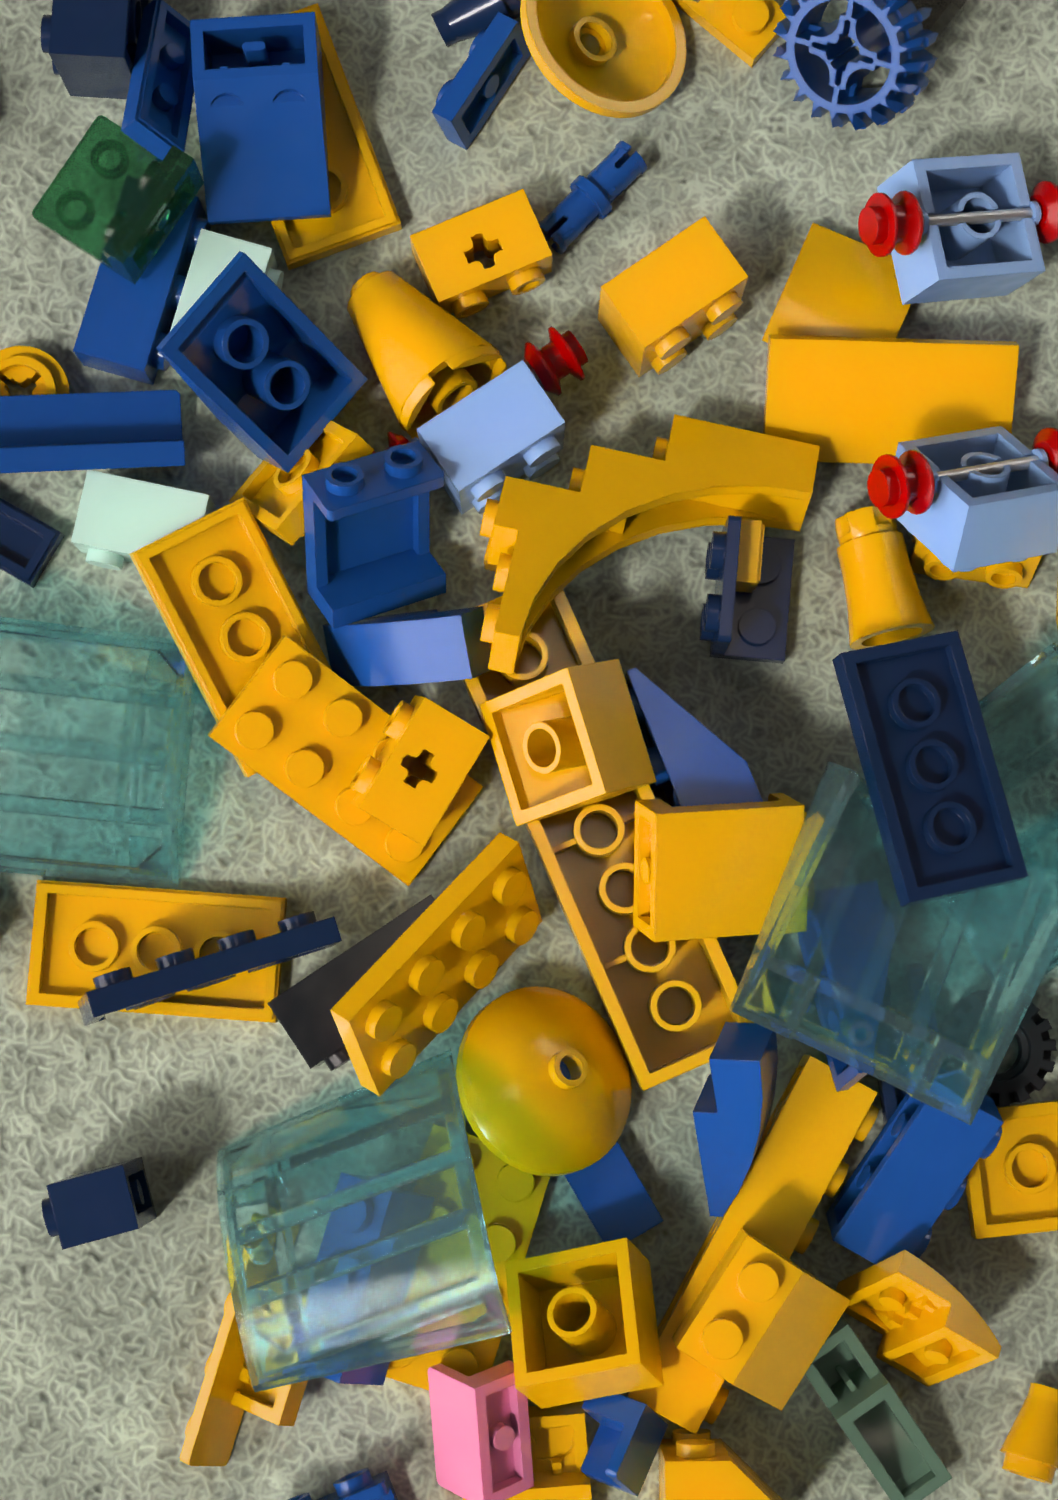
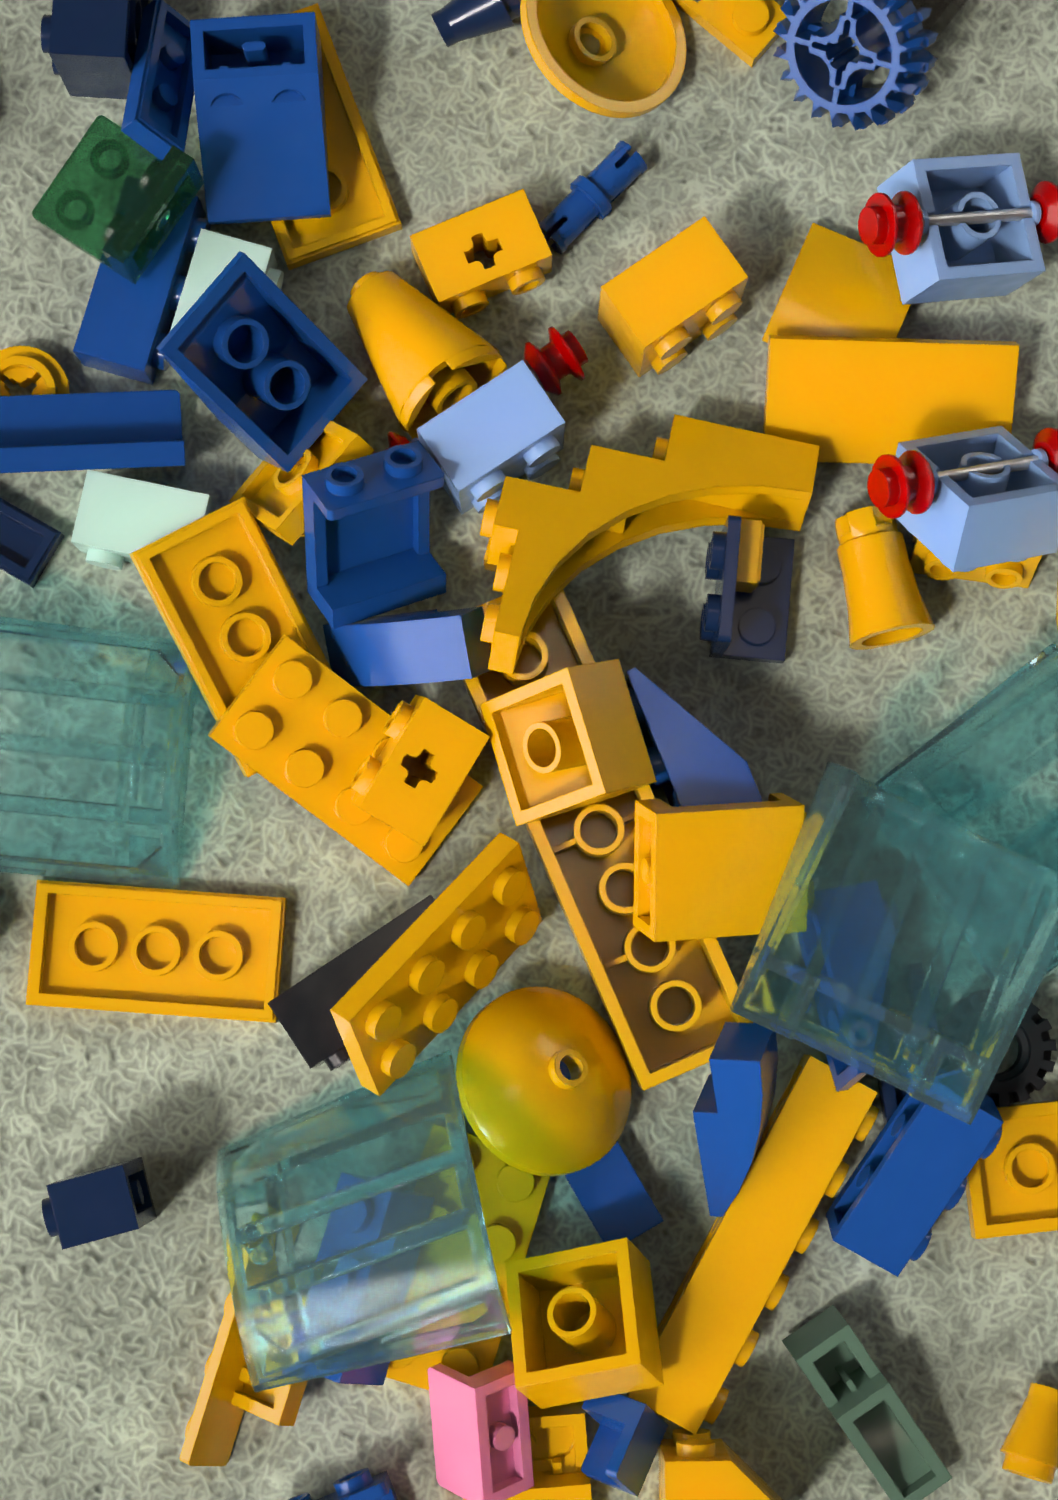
dark blue wing [78,911,342,1026] -> none
blue plate [432,12,531,150] -> none
yellow slope [672,1228,851,1411] -> none
dark blue plate [832,630,1028,907] -> none
yellow slope [836,1250,1002,1387] -> none

